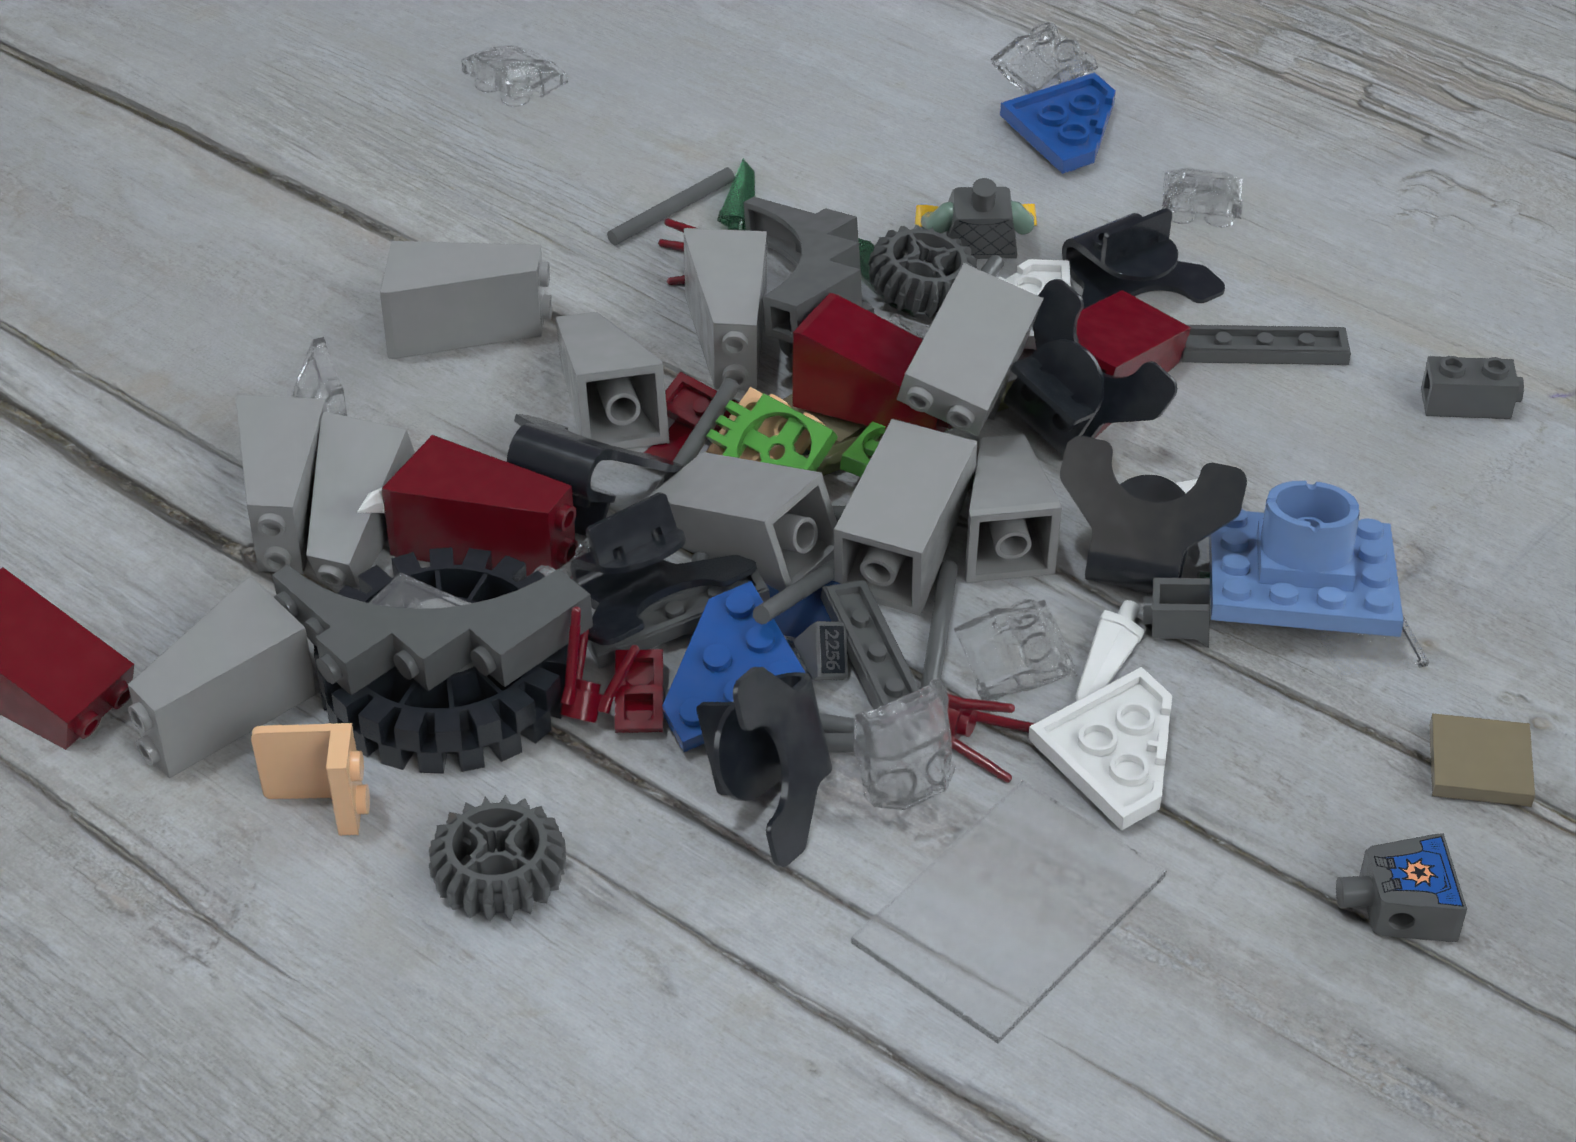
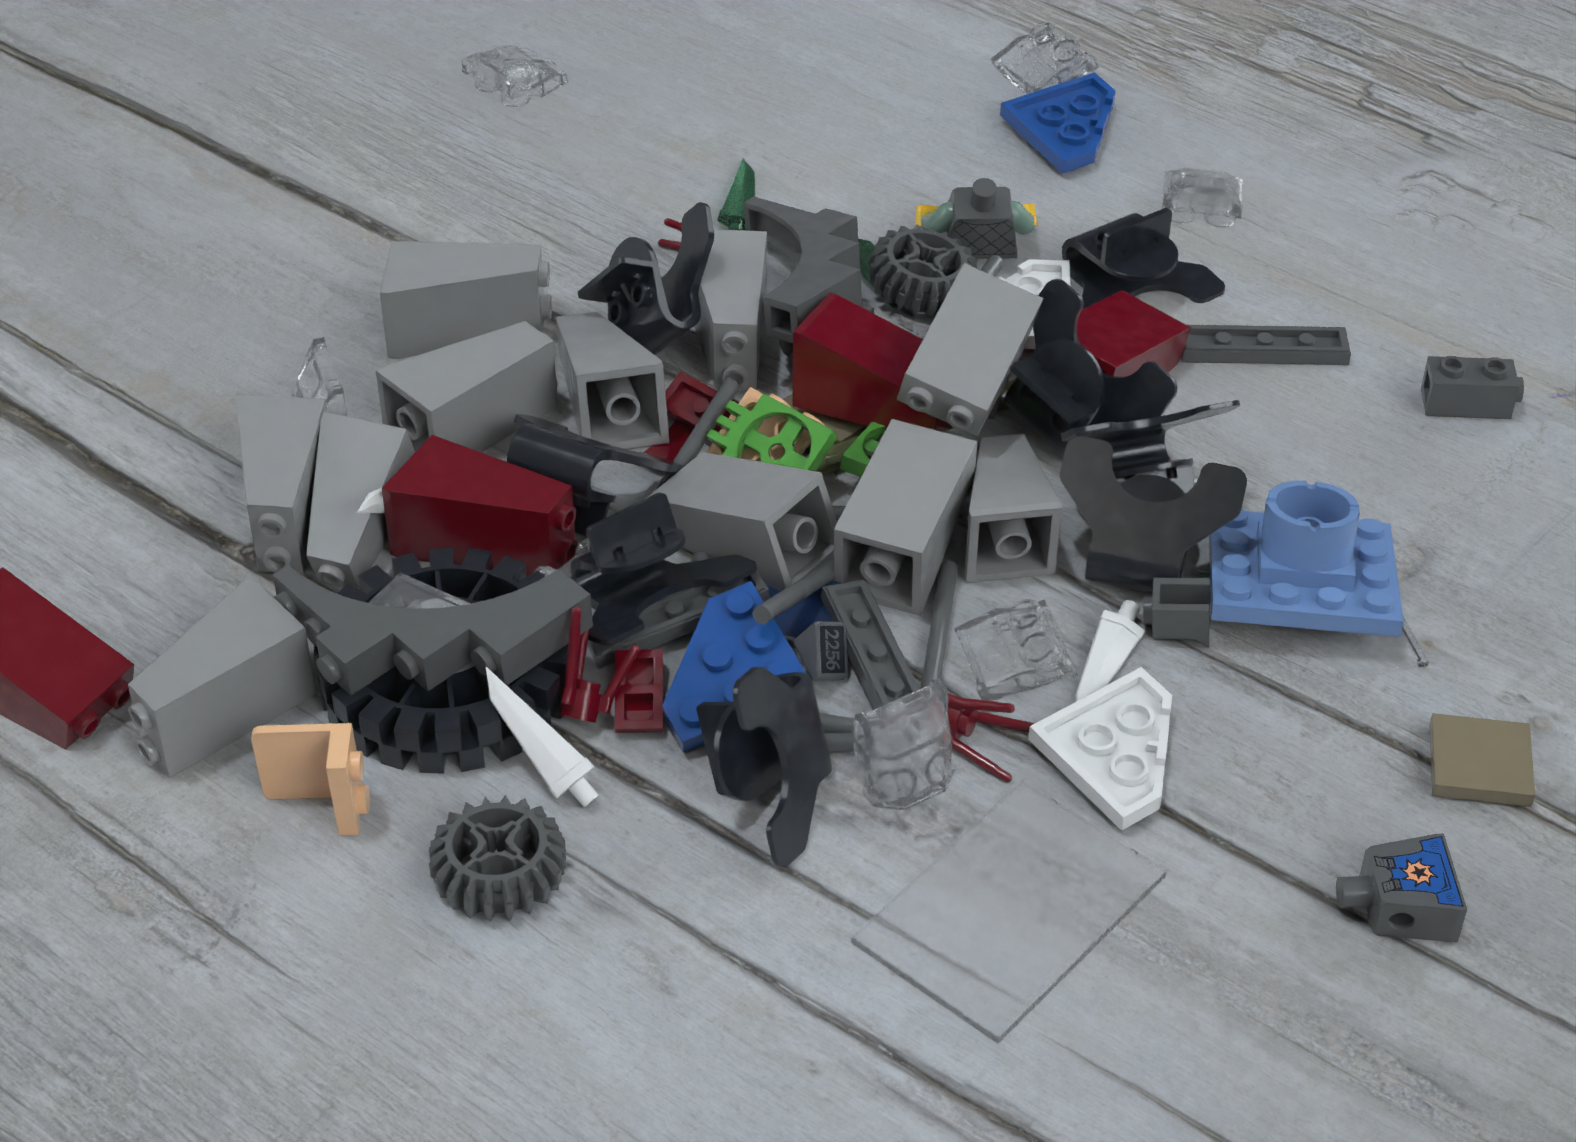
dark grey bar [607,167,735,245] -> none
none -> light grey slope [376,321,558,452]
none -> white bar [485,666,599,808]
none -> black piece [578,202,714,355]
none -> black piece [1061,400,1240,493]

